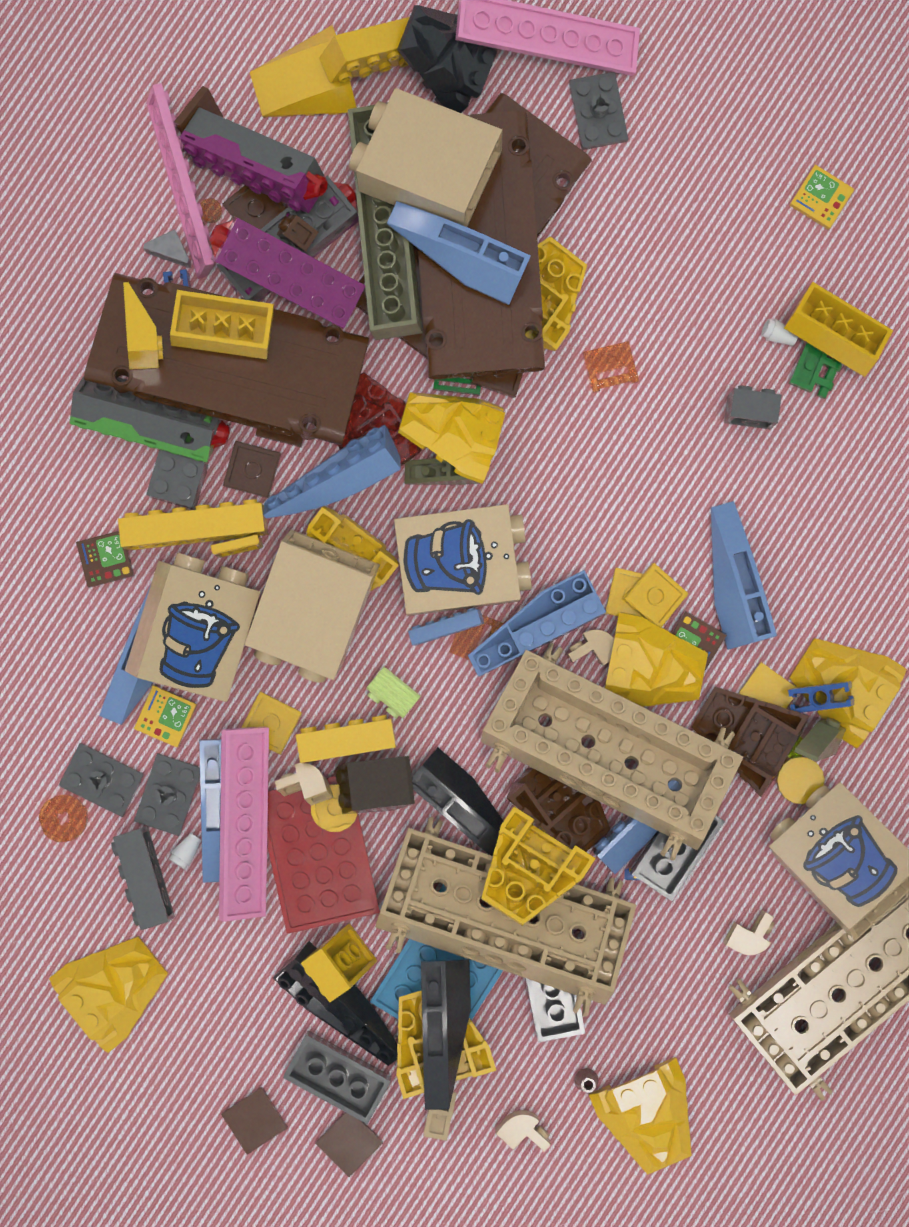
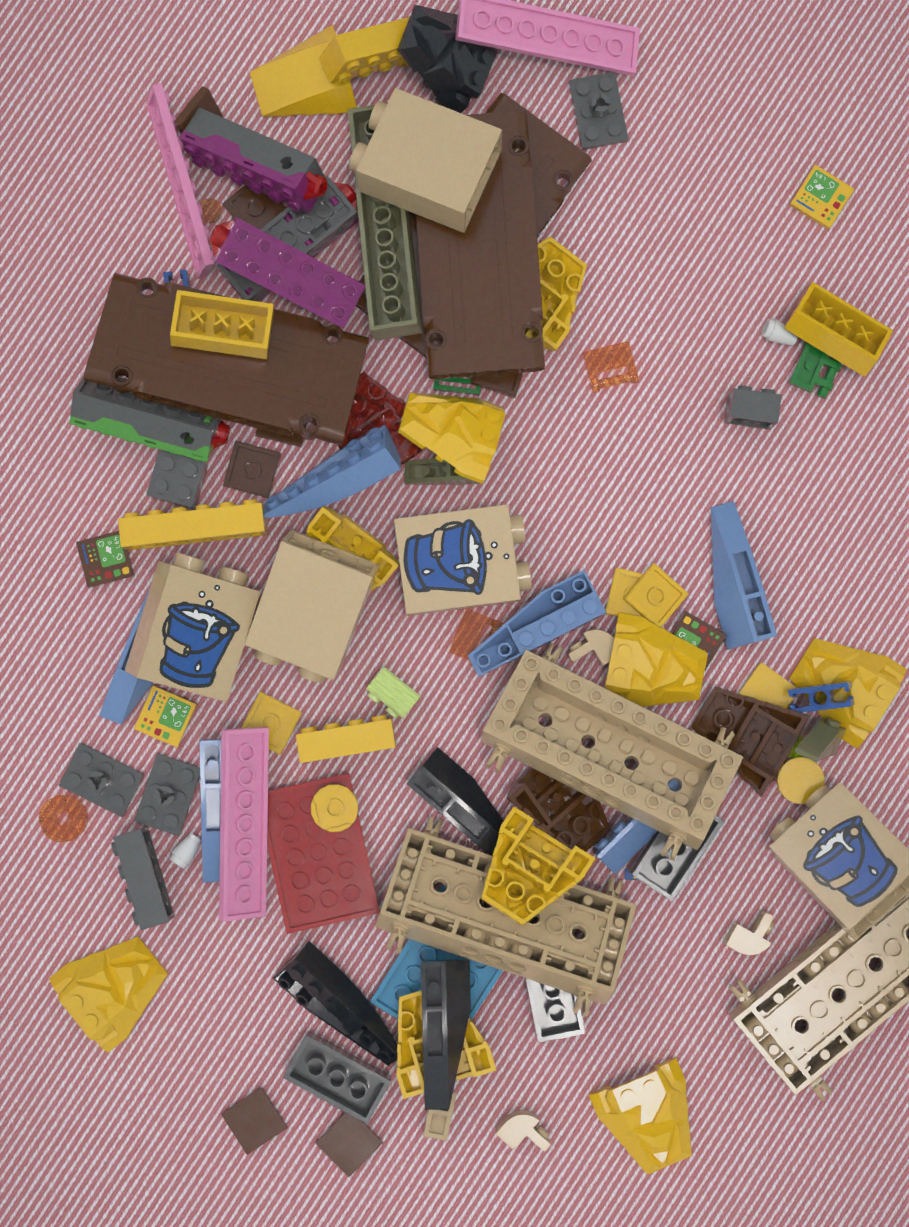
yellow slope [123,282,163,369] -> none
flat silver slope [143,229,192,268] -> none
yellow tile [210,535,264,558] -> none
tan brick [275,763,333,806] -> none
reddish brown bracket [277,215,319,252] -> none
yellow slope [301,923,377,1002] -> none
dark brown slope [336,756,415,814] -> none
medium blue wedge [387,201,531,305] -> none
medium blue piece [408,607,484,646] -> none
reddish brown cone [575,1068,598,1093] -> none

